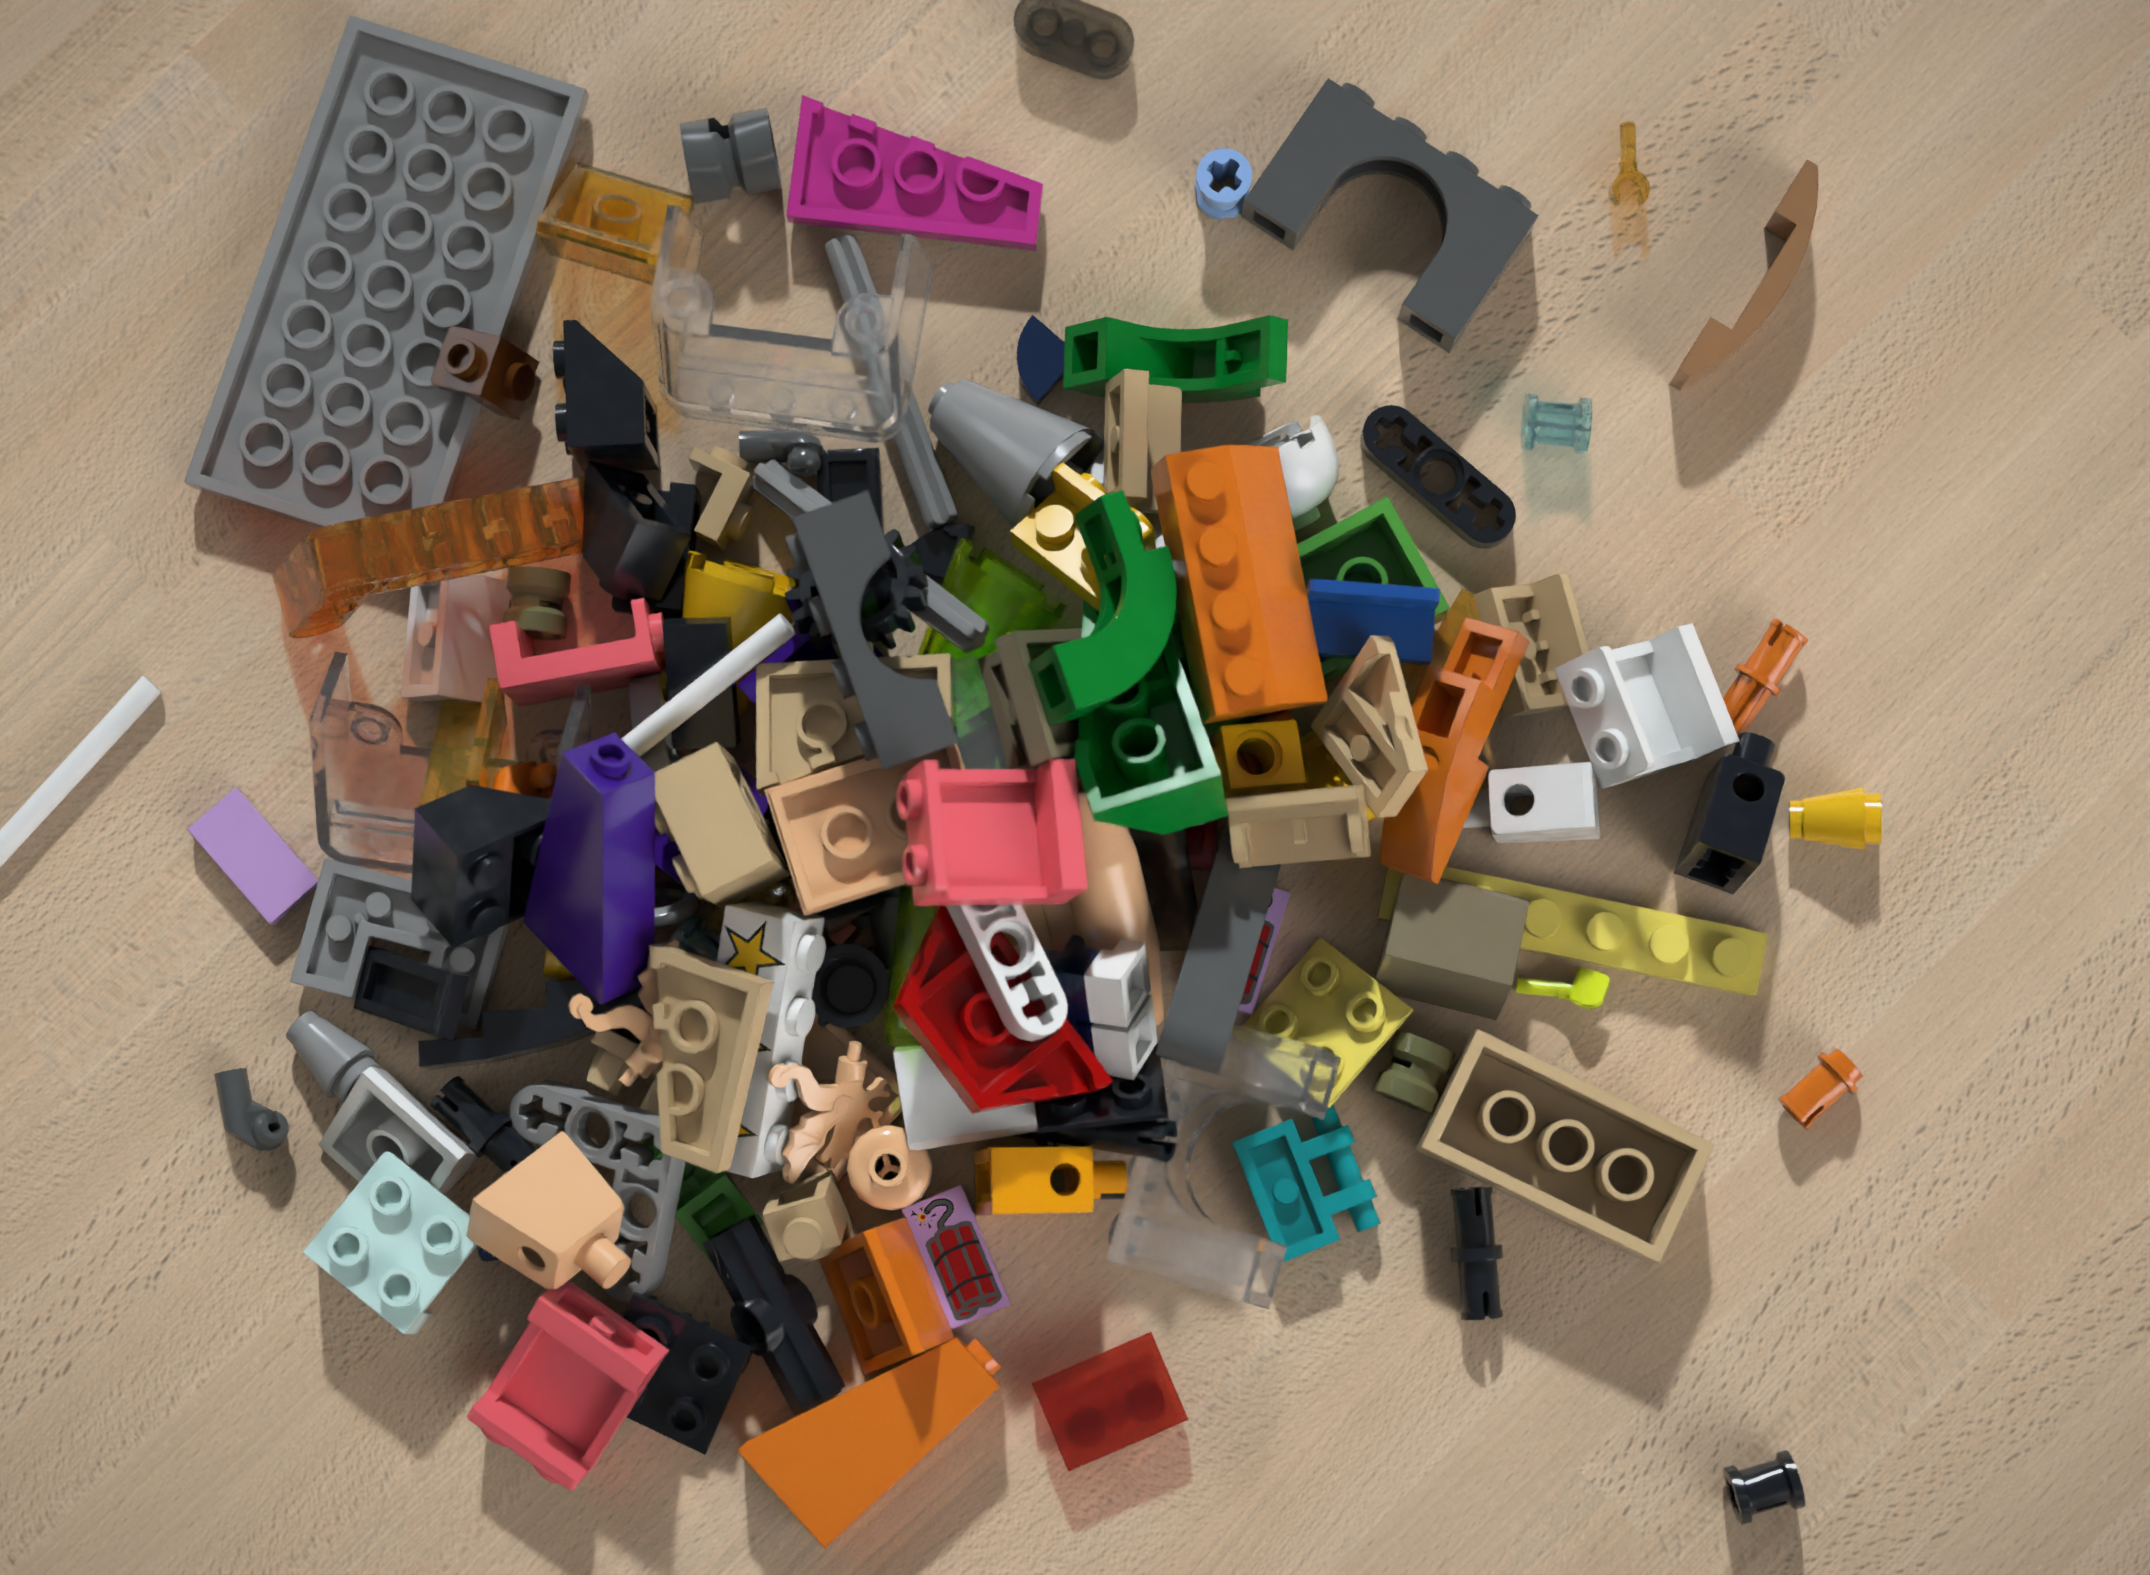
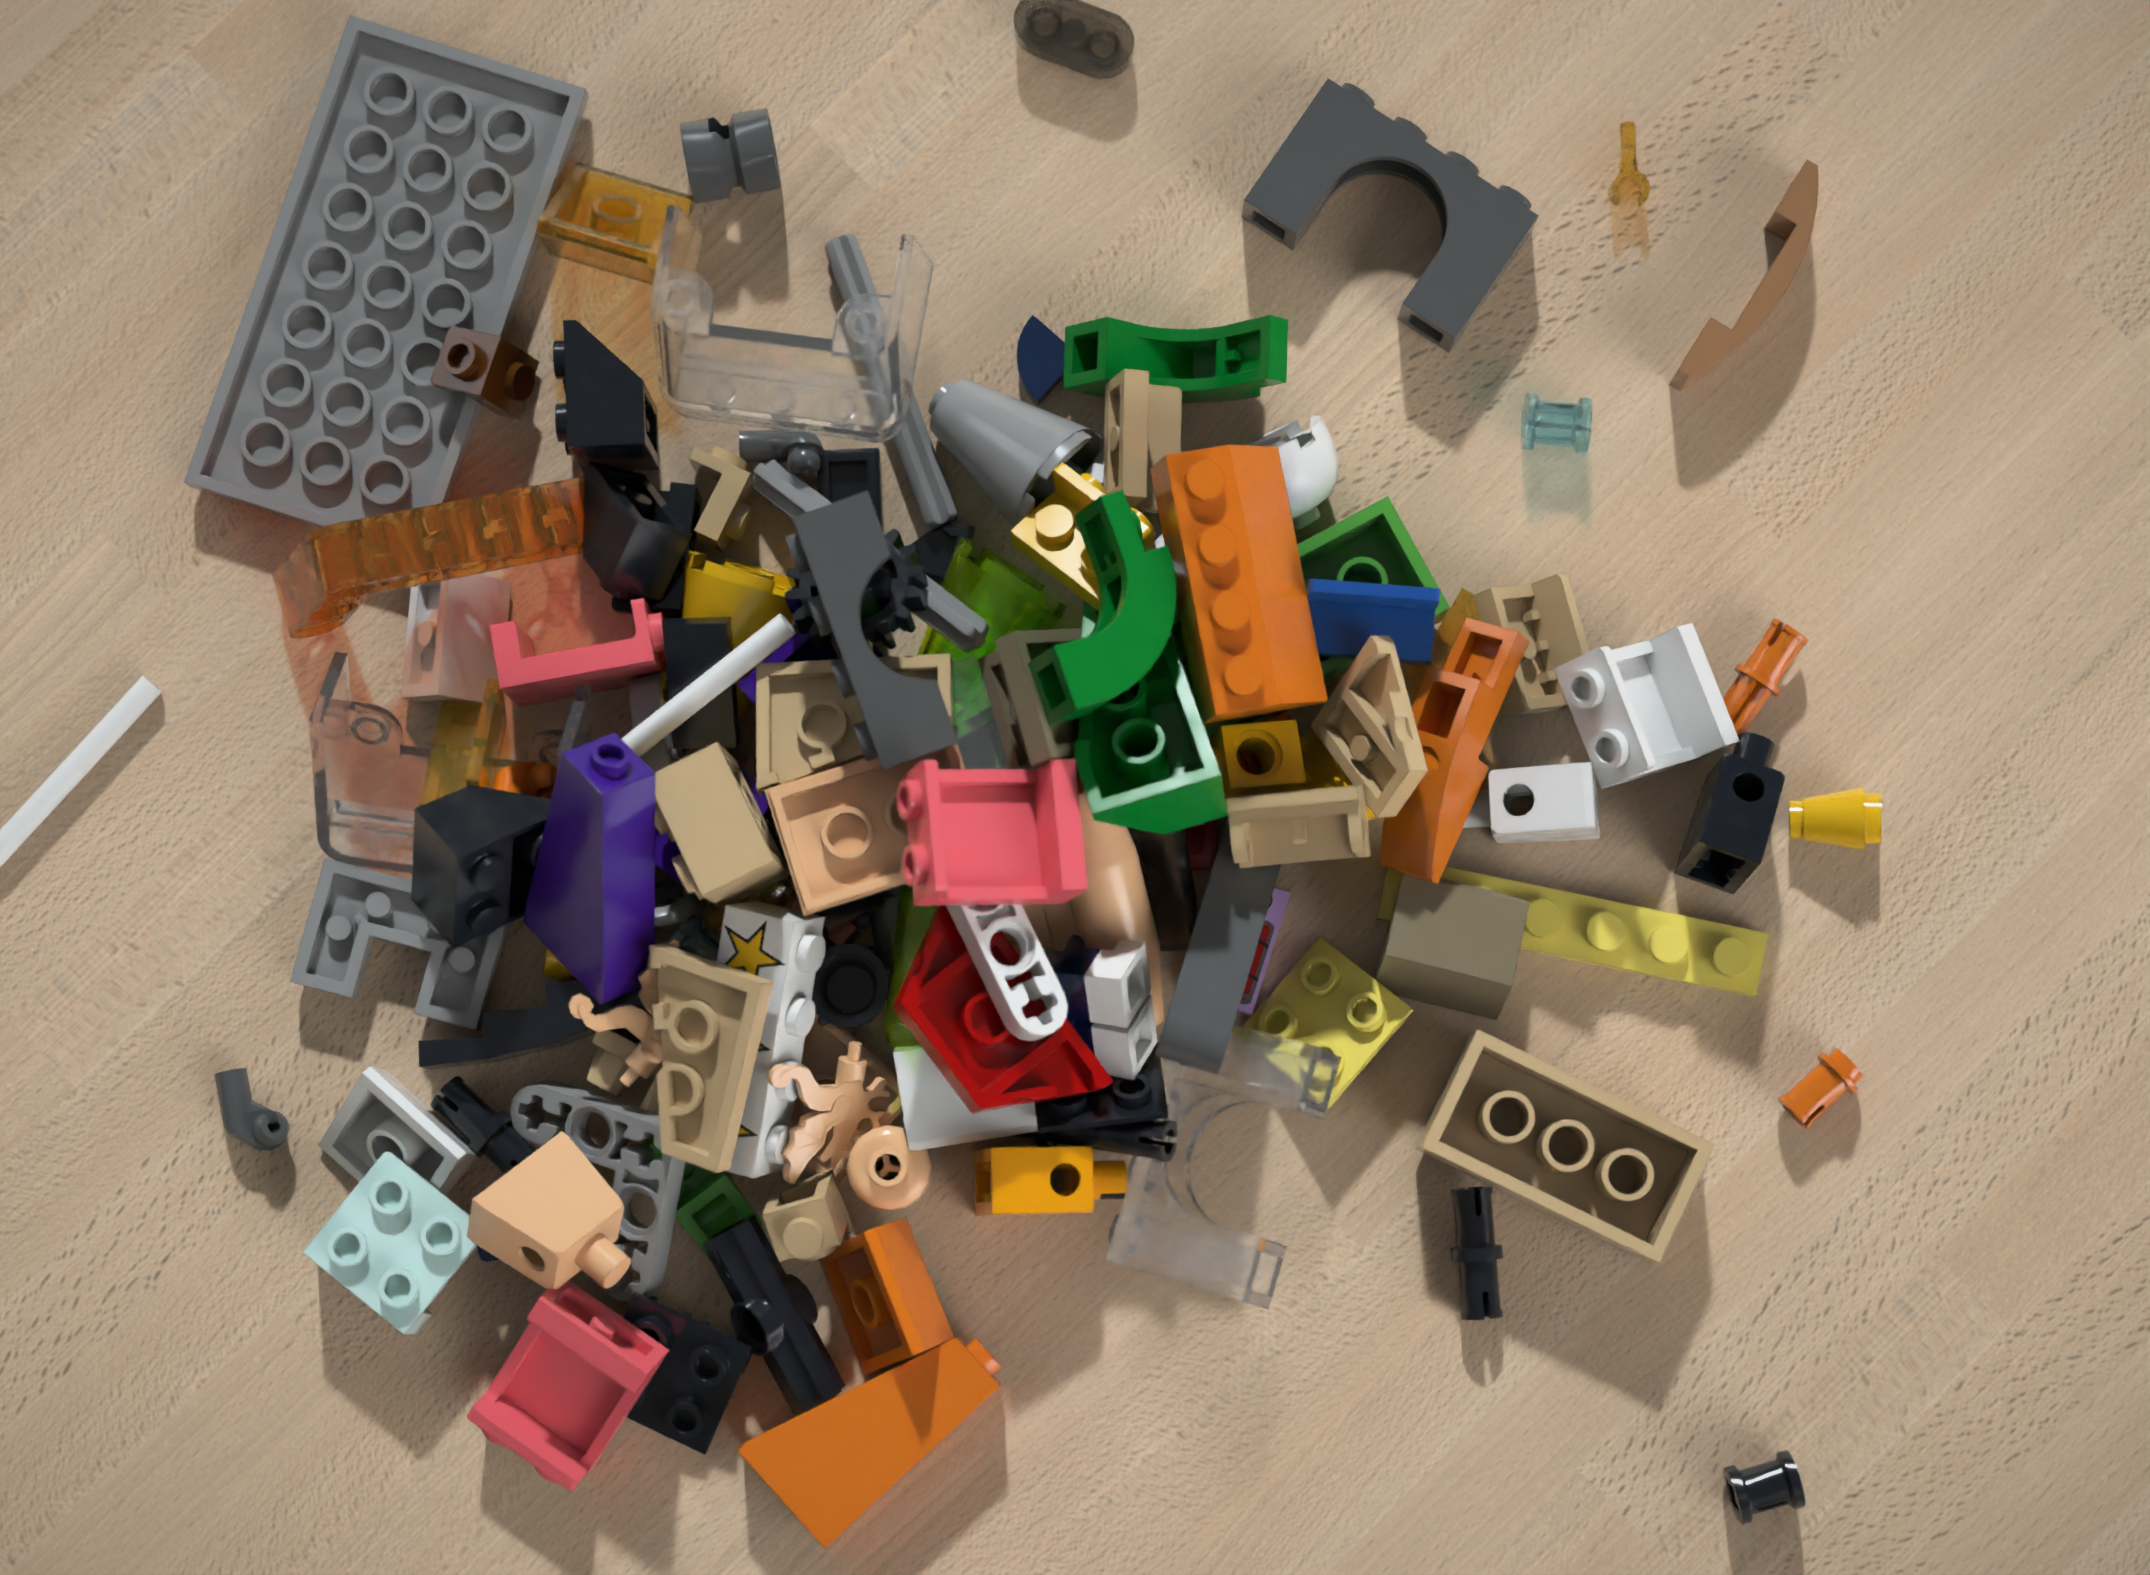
lavender tile [187,787,319,926] -> none
light grey cone [286,1011,381,1103] -> none
black tile [353,946,470,1039] -> none
olive wheel [503,566,571,640] -> none
dark pink wing [786,95,1043,251] -> none
tile [901,1185,1011,1330] -> none
clear red plate [1031,1331,1189,1472] -> none
light blue bush [1195,148,1253,219] -> none
teal plate [1231,1104,1381,1264] -> none
black beam [1361,405,1516,549] -> none
olive wheel [1372,1030,1456,1114] -> none
neon yellow hand [1516,967,1610,1010] -> none

